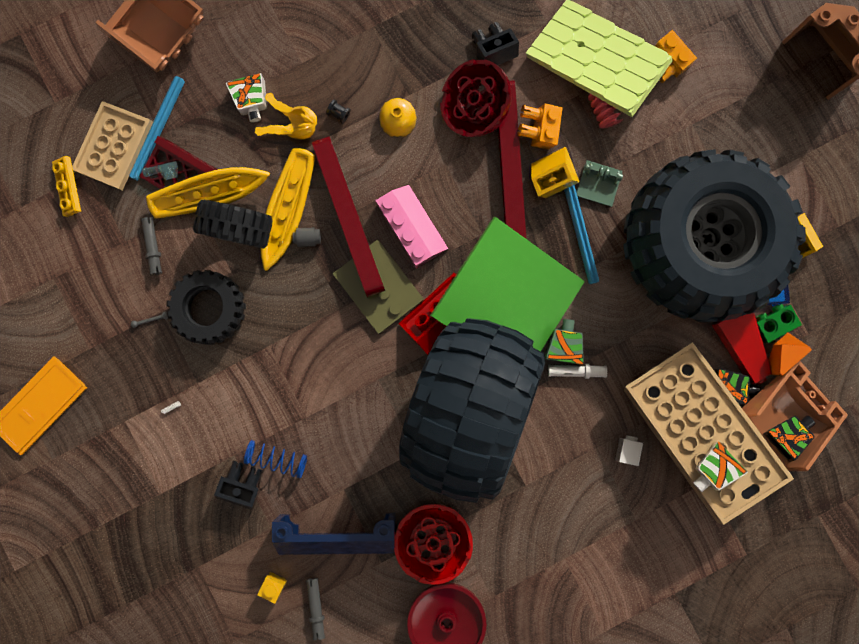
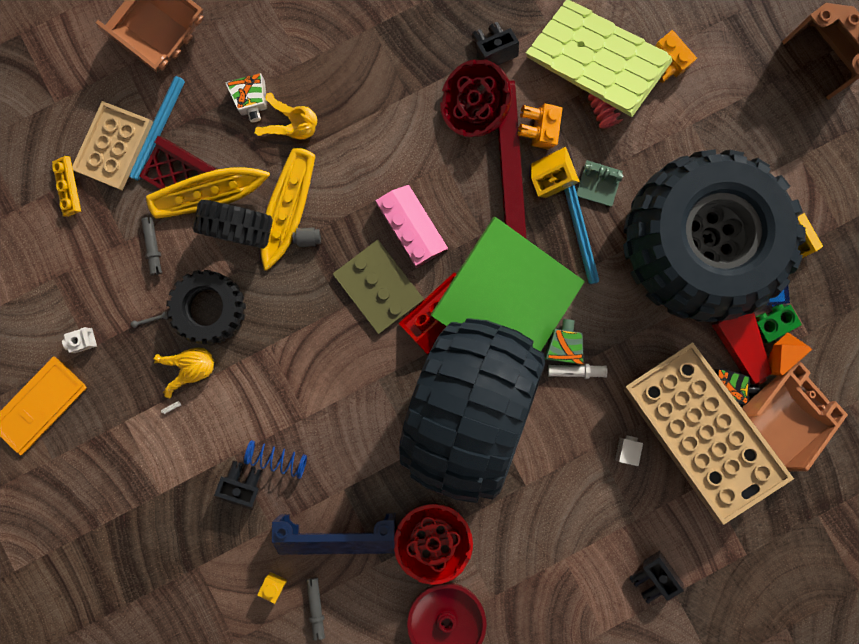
clear light blue bar [142,161,178,180] -> none
dark red beam [312,136,385,298] -> none
black bush [326,99,351,124] -> none
yellow cylinder [379,98,417,137] -> none
torso [693,442,748,492] -> none
torso [763,415,816,462] -> none
none -> white brick [62,327,97,353]
none -> yellow hair [153,347,214,399]
none -> black brick [629,550,684,604]

